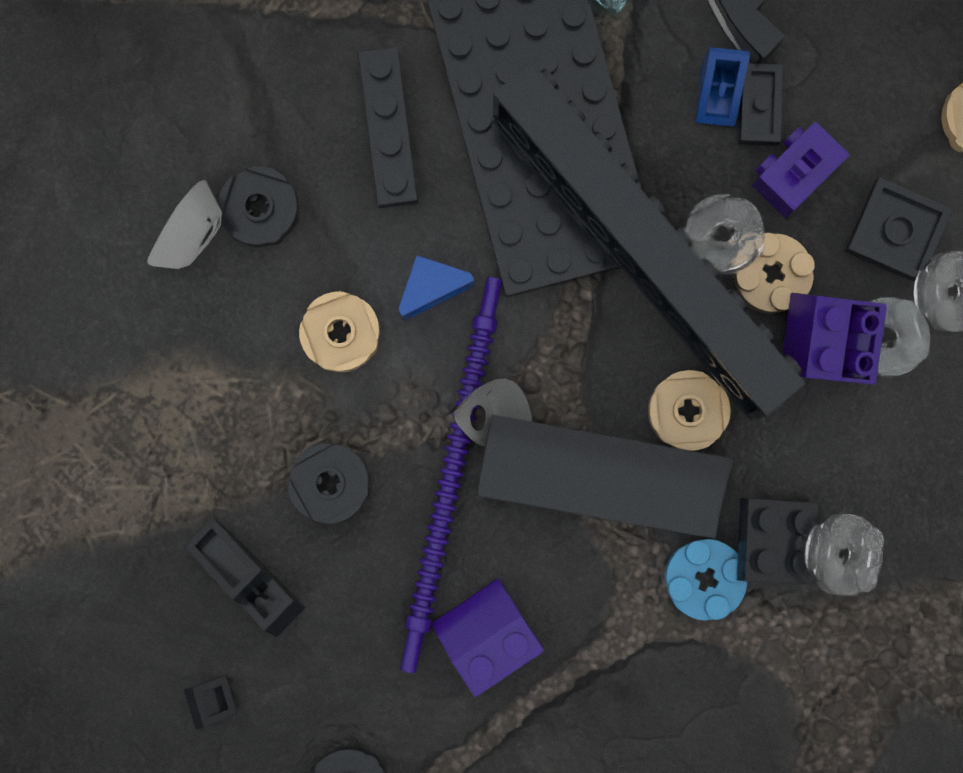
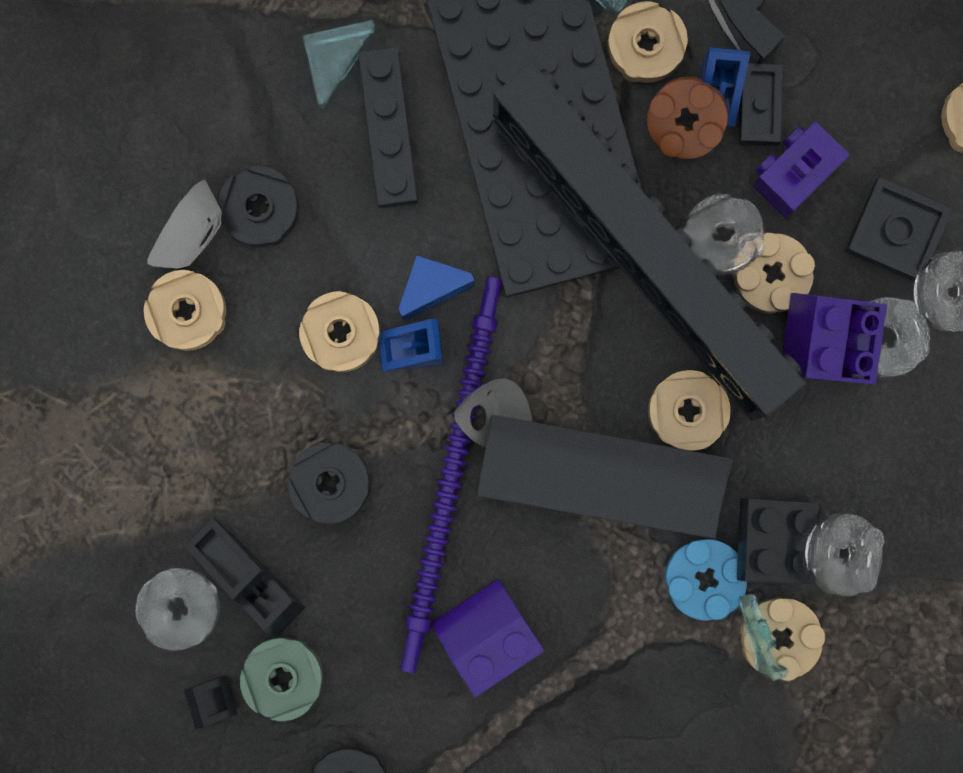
none -> clear plate [135,568,220,651]
none -> tan plate [144,270,227,351]
none -> sand green plate [240,637,324,721]
none -> clear light blue tile [303,20,376,108]
none -> blue slope [379,319,444,371]
none -> tan plate [607,1,688,83]
none -> dark orange plate [647,76,728,159]
none -> clear light blue tile [738,593,788,680]
none -> tan plate [740,597,825,681]

